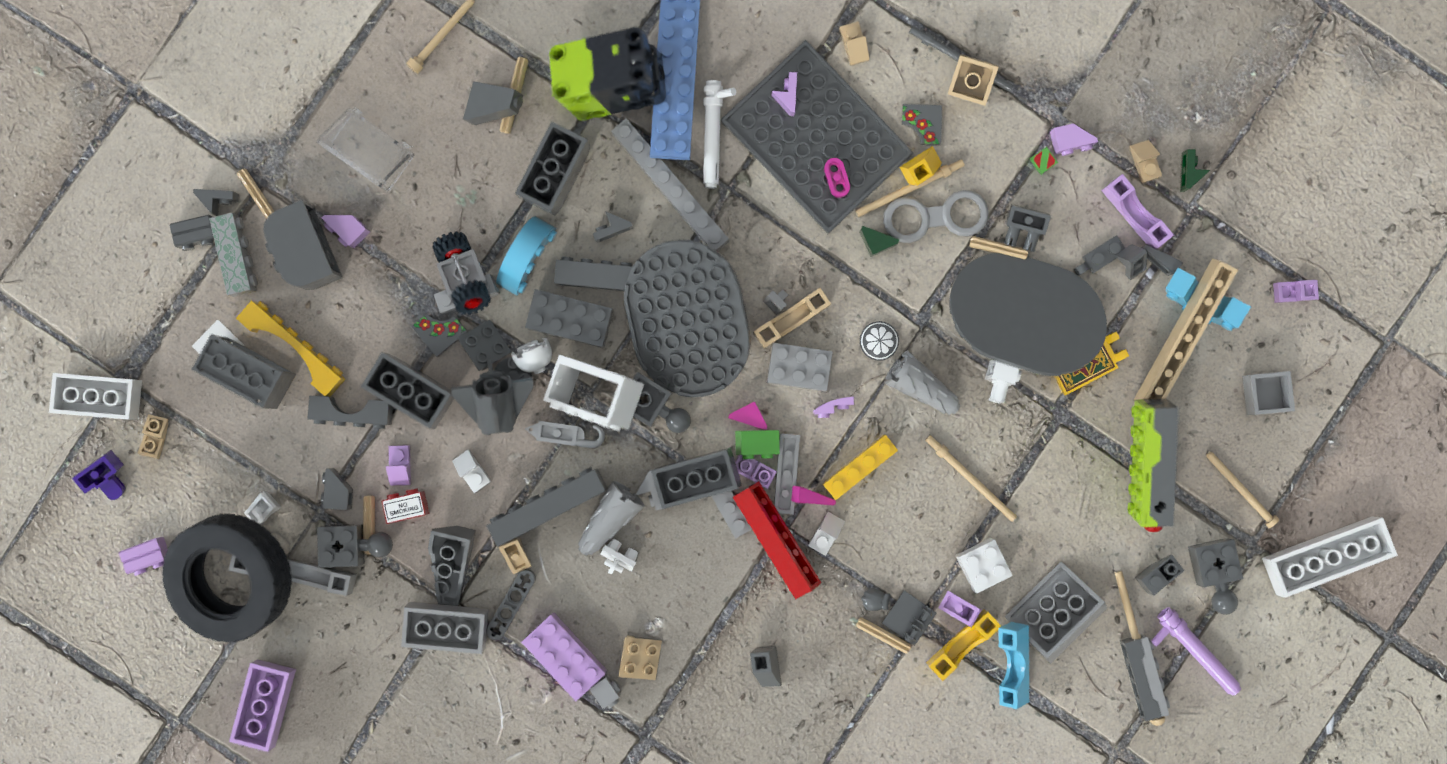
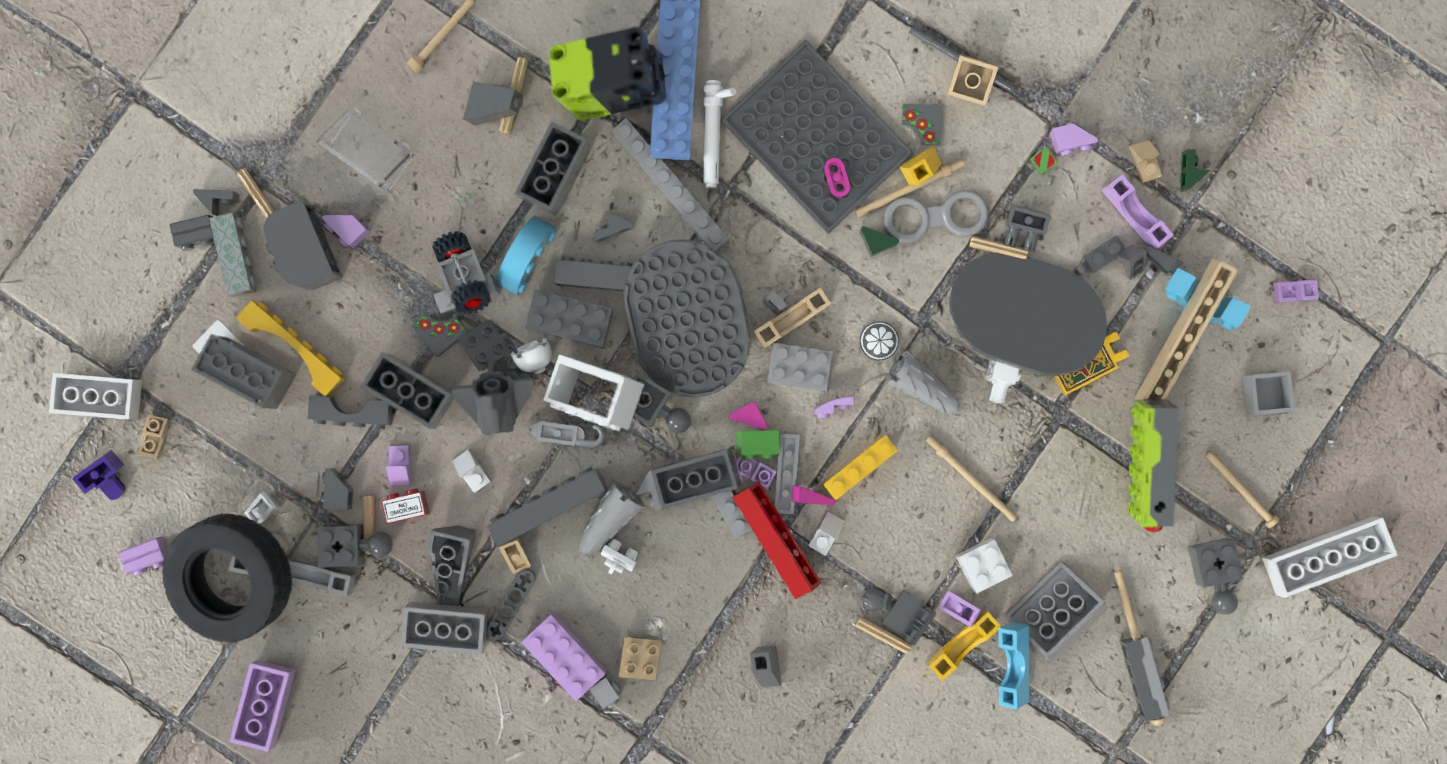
lavender slope [772,72,797,116] -> none
tan slope [839,21,869,66] -> none
dark grey slope [1135,555,1185,596] -> none
lavender cylinder [1151,607,1241,696] -> none

